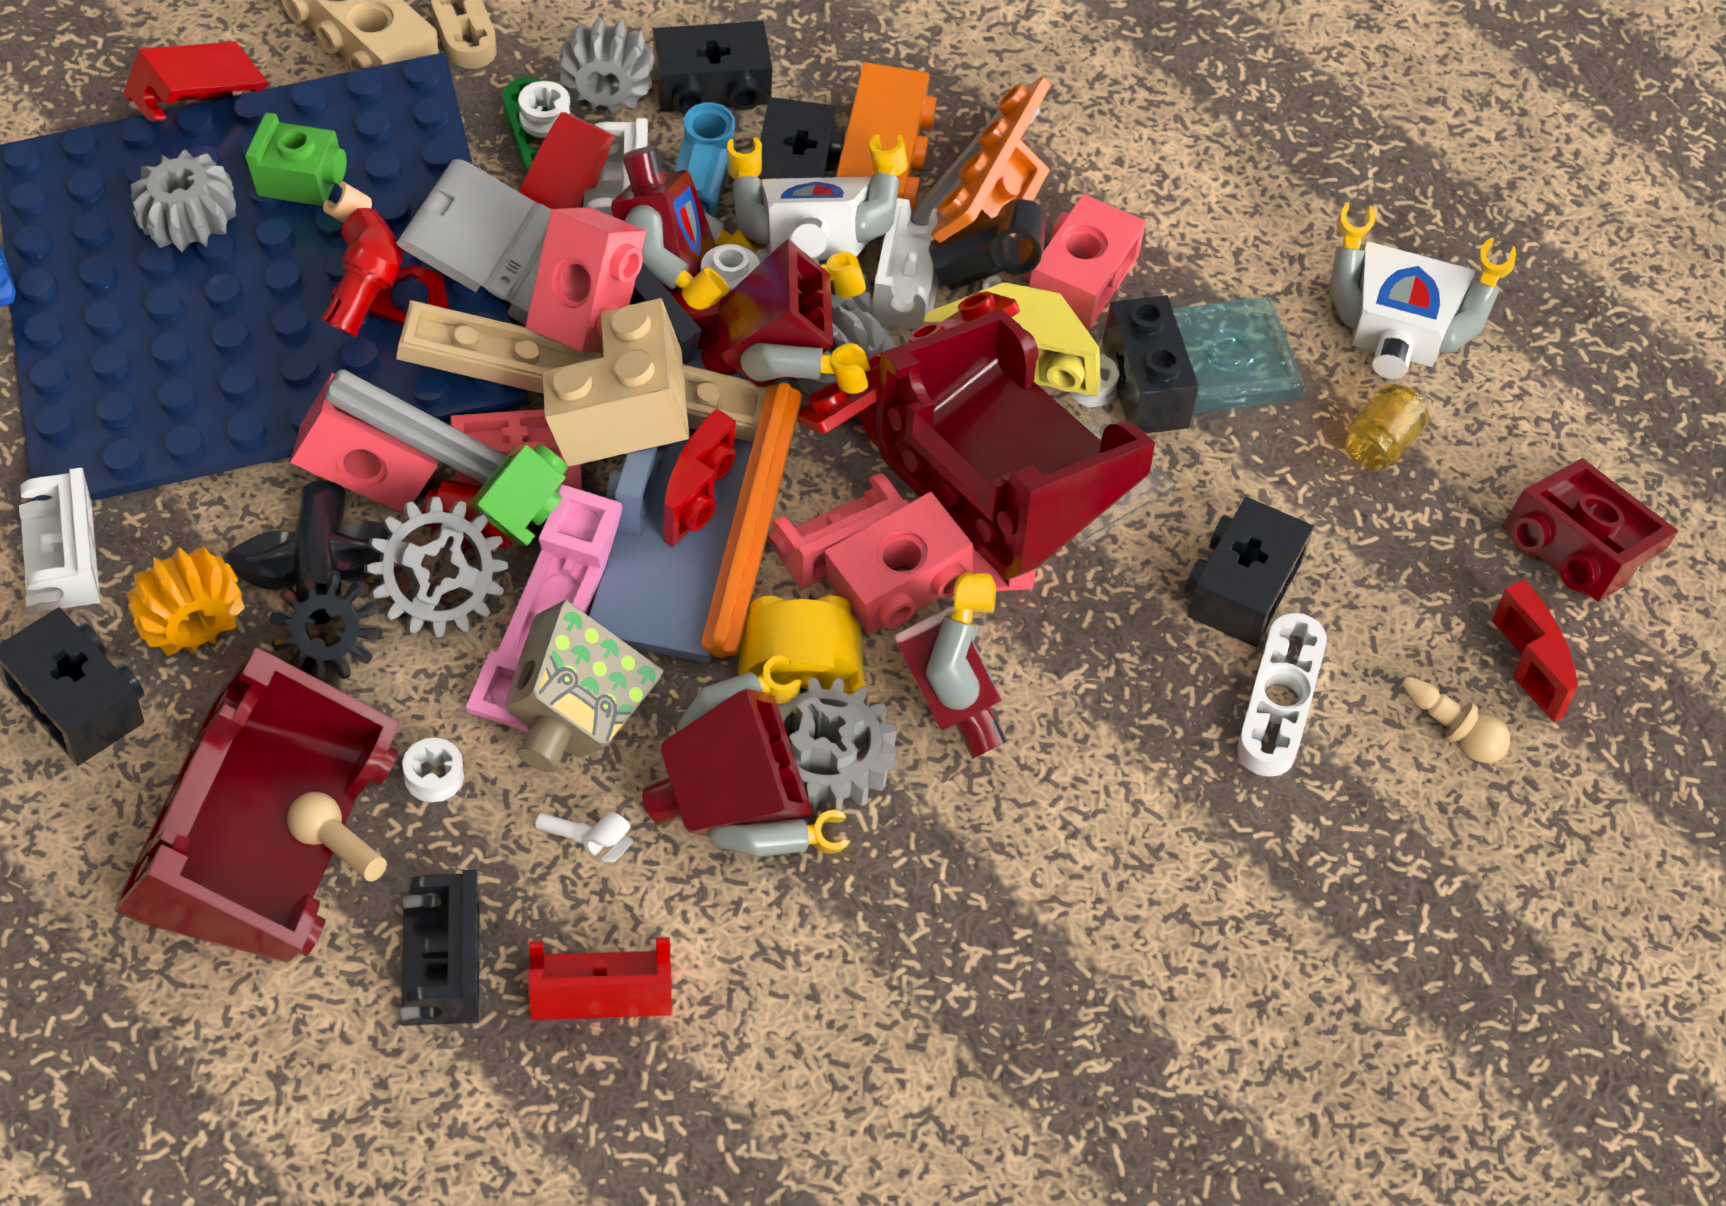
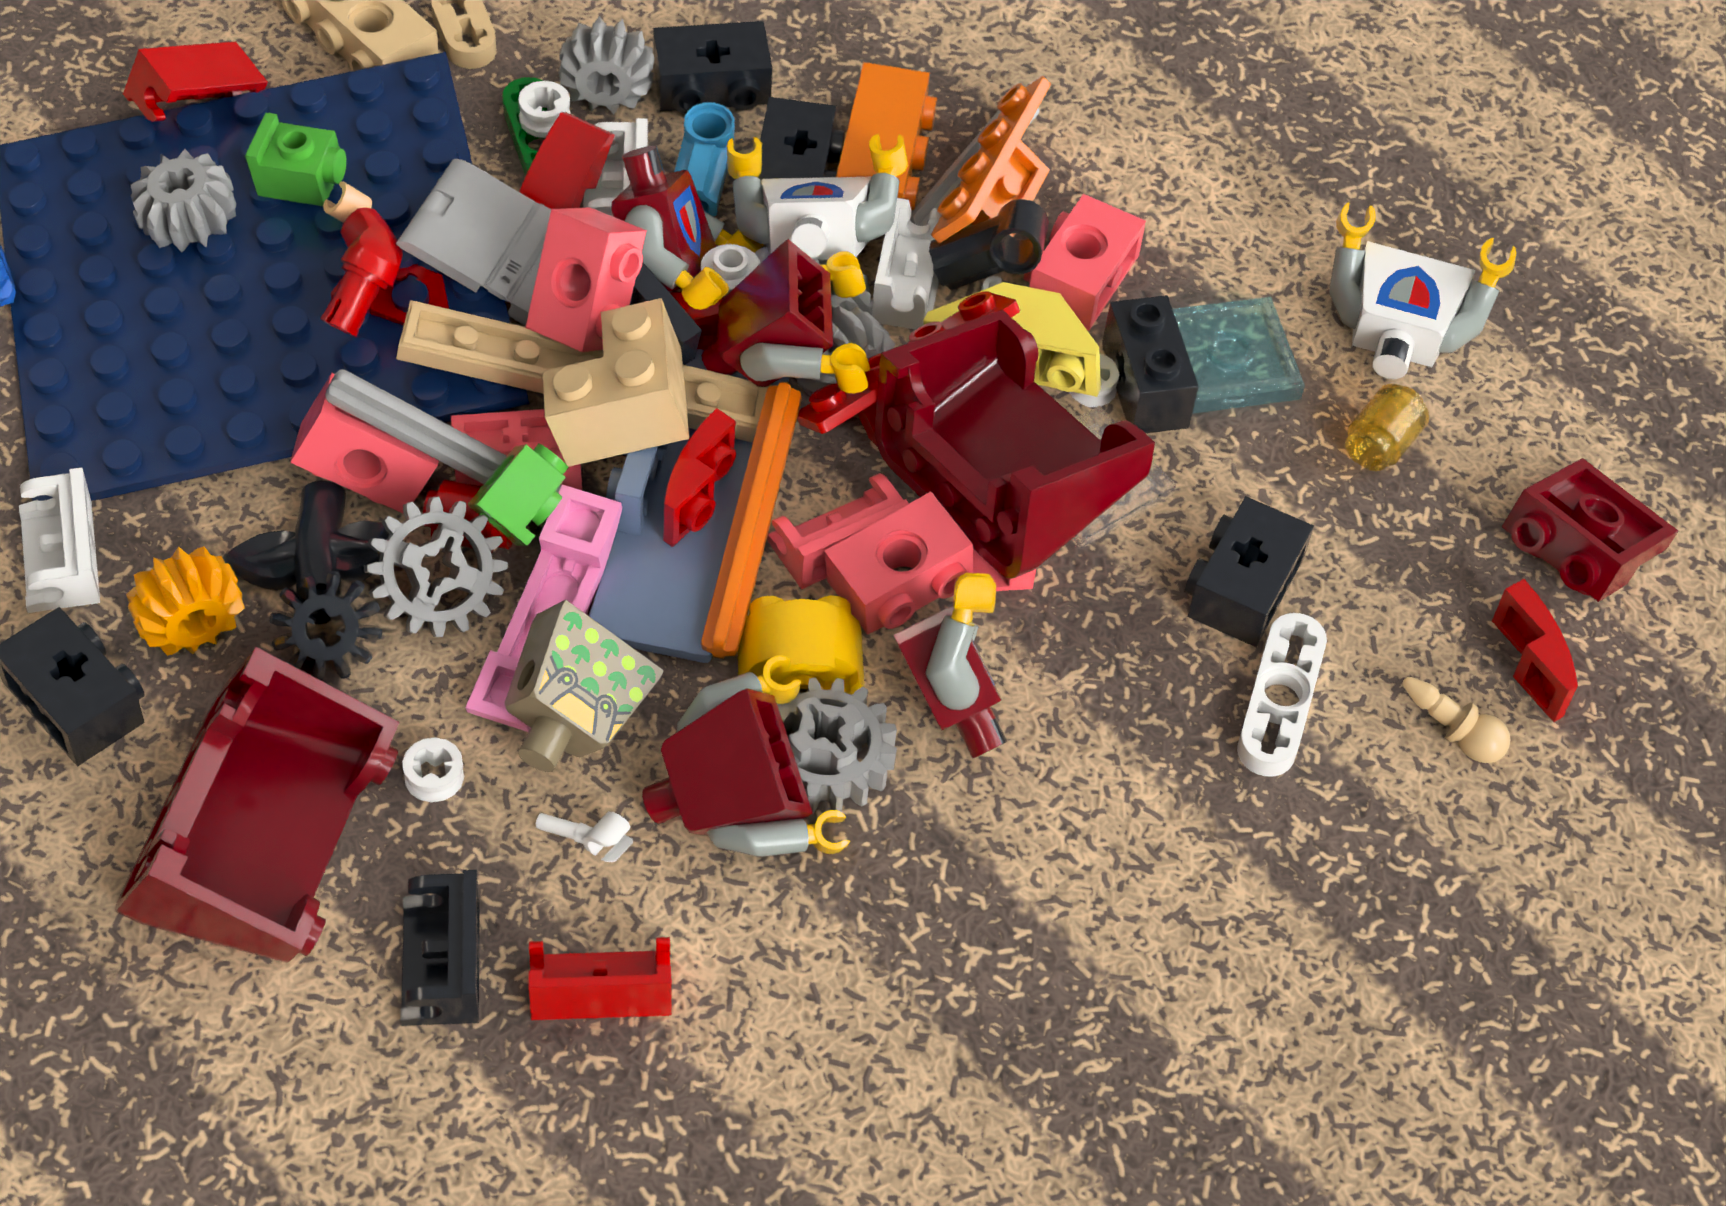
tan bar [287,792,387,882] -> none

